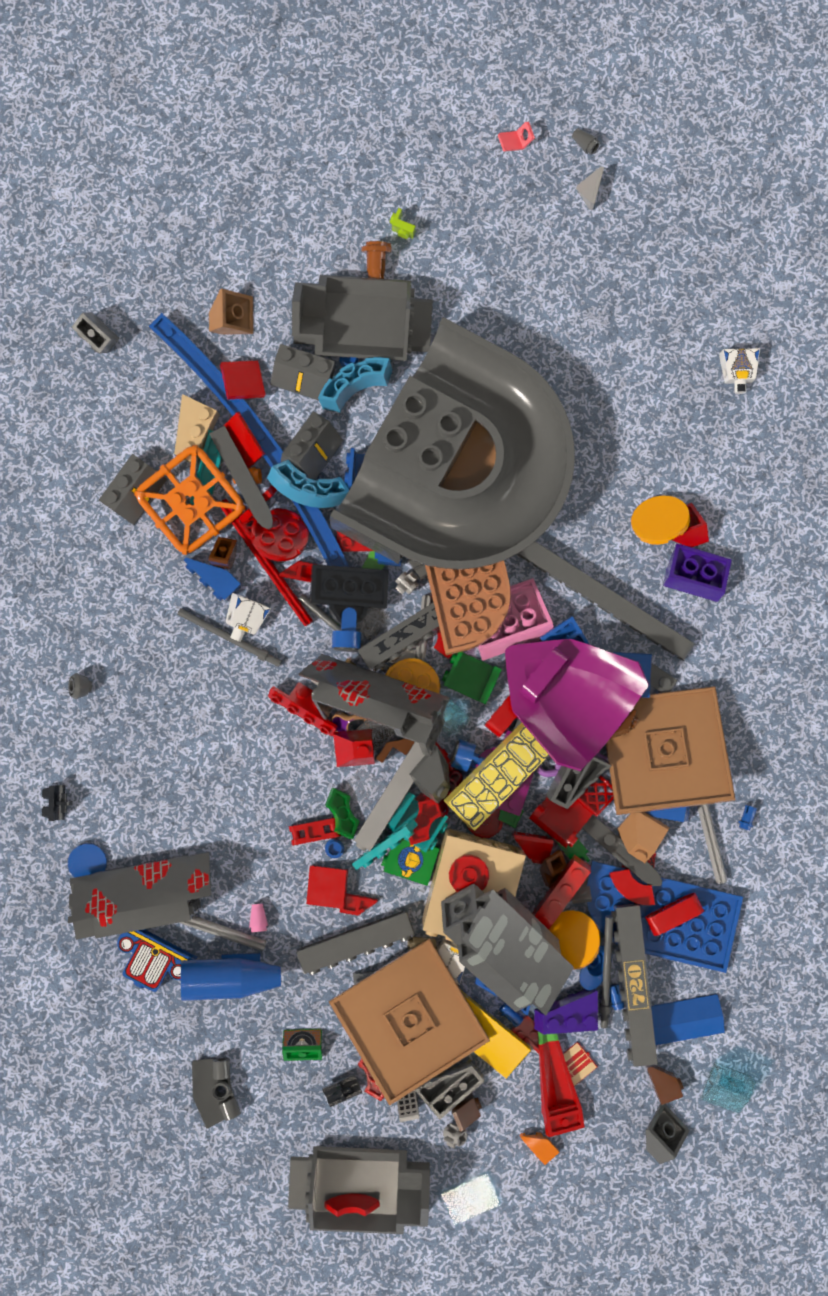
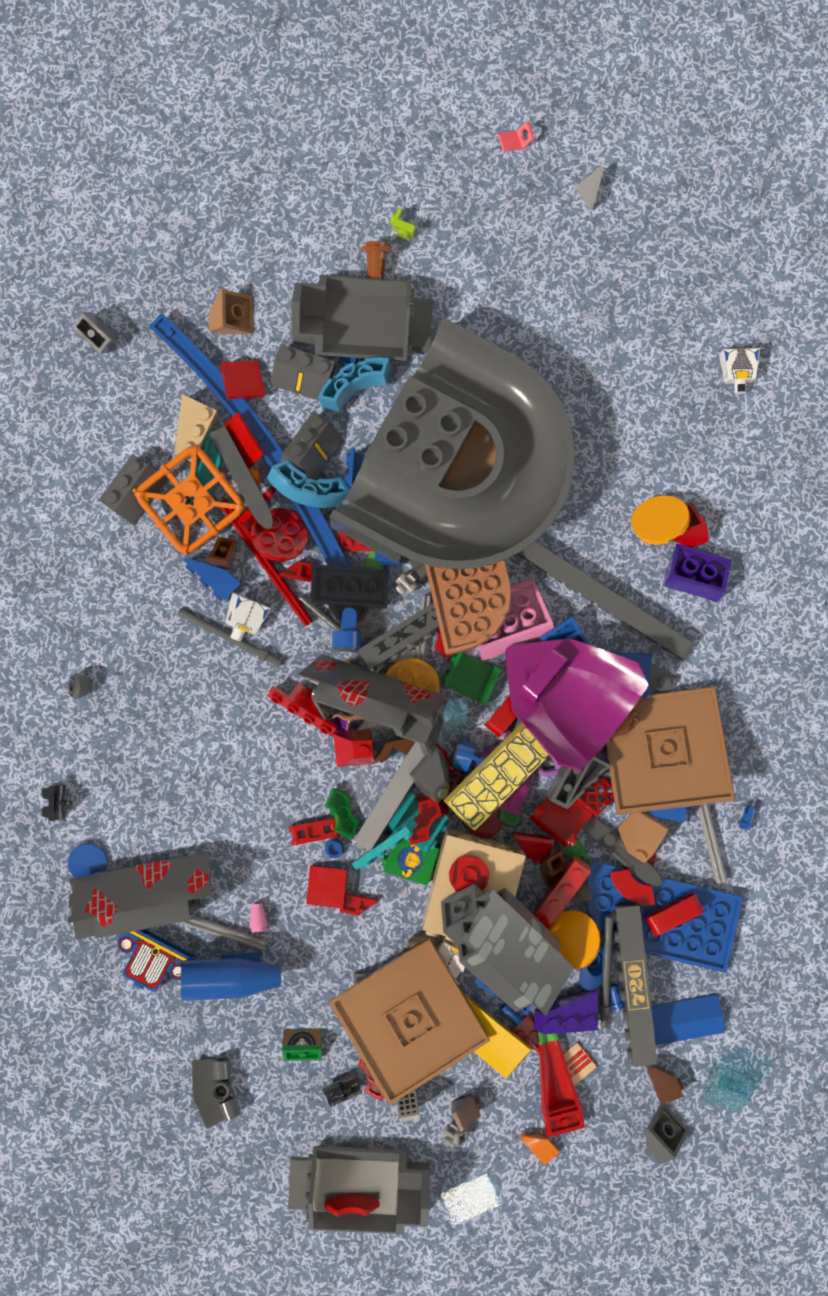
dark grey brick [296,910,414,975] -> none
dark grey wedge [415,1060,485,1120] -> none
dark grey cone [572,128,600,155] -> none

